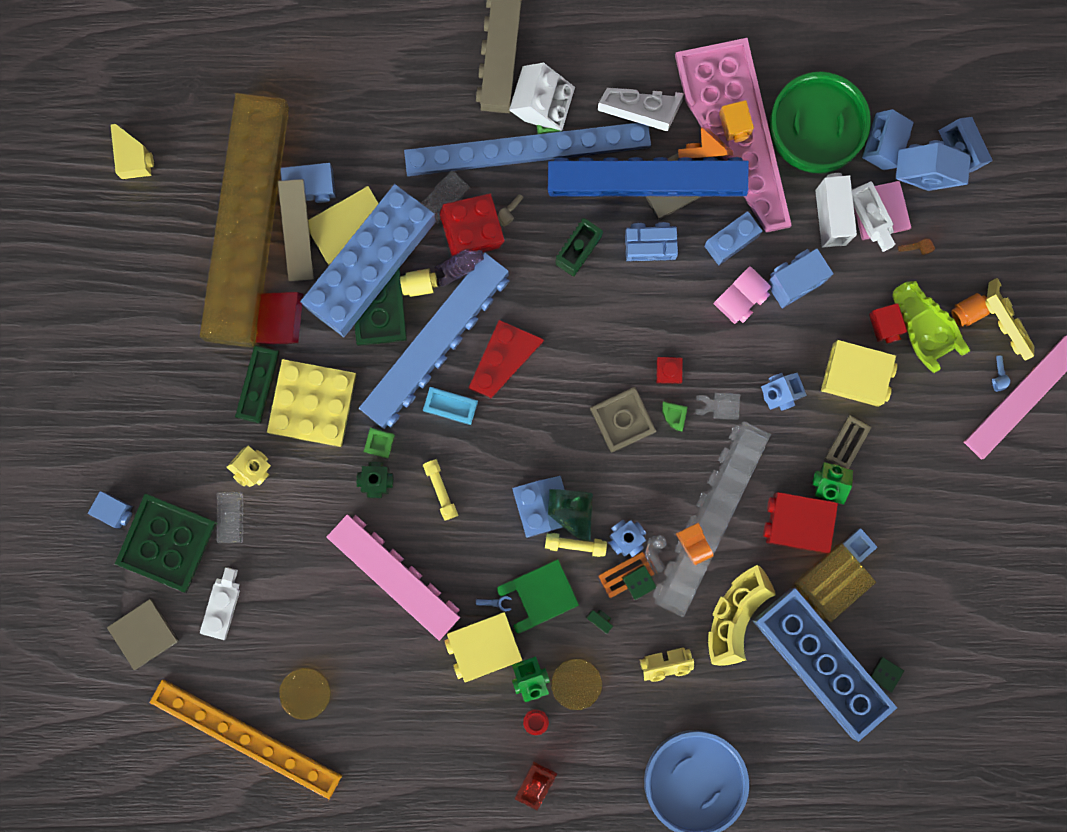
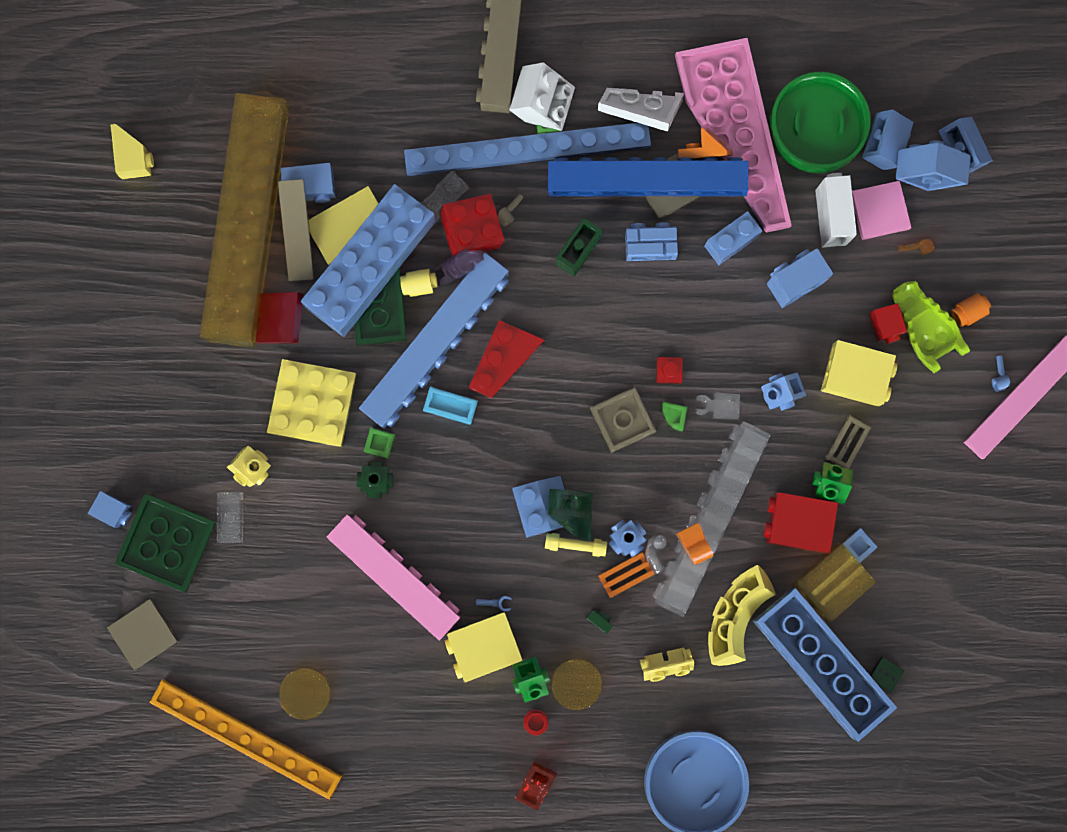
white hinge [200,567,240,640] -> none
dark green tile [235,345,280,424] -> none
light yellow bar [423,459,458,521] -> none
green flag [497,560,579,633] -> none
dark green tile [622,565,657,600] -> none
bright pink brick [713,266,772,324] -> none
light orange brick [719,100,754,142] -> none
white hinge [852,181,895,252] -> none
light yellow wing [985,278,1034,360] -> none

